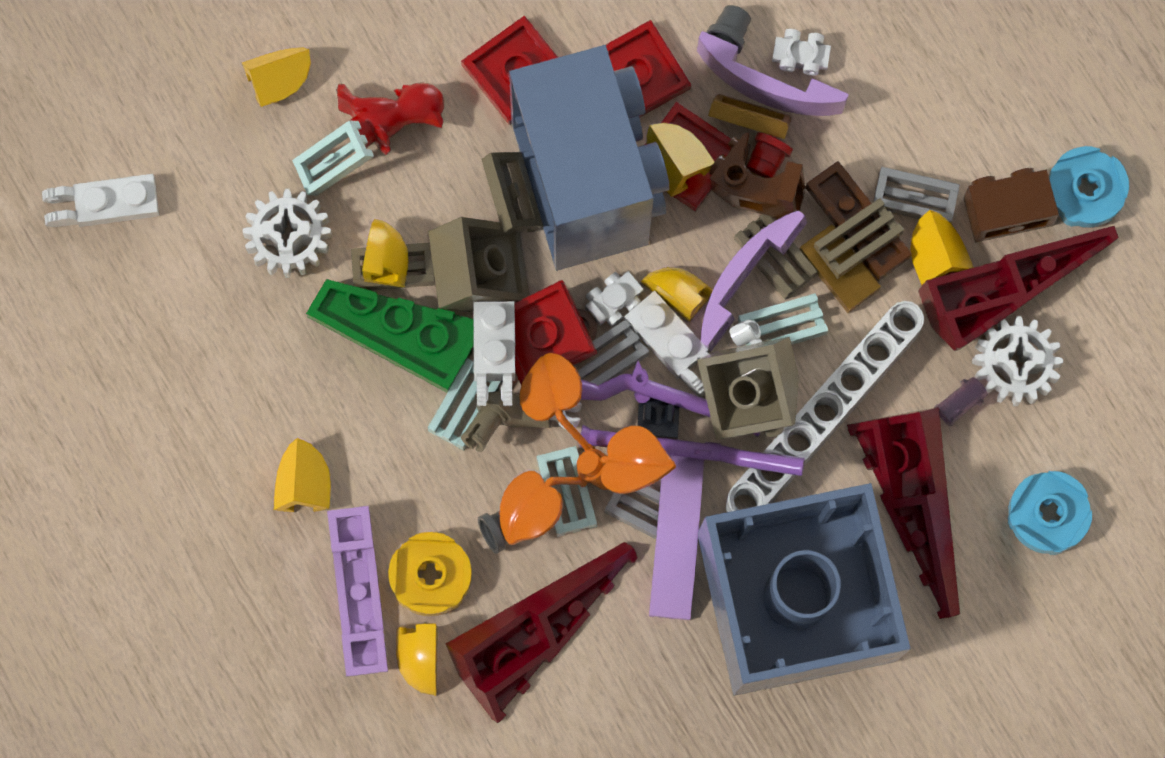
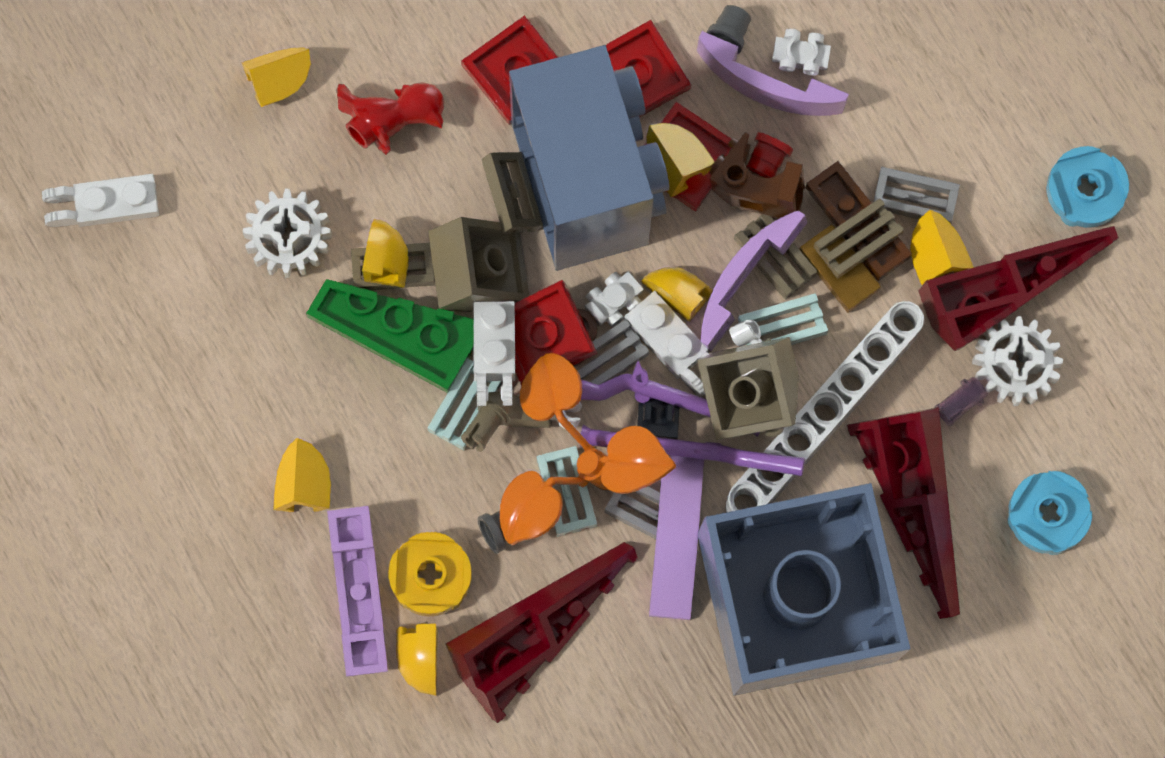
light aqua tile [292,121,374,196] -> none
pearl gold tile [708,93,792,139] -> none
reddish brown brick [963,168,1059,243] -> none

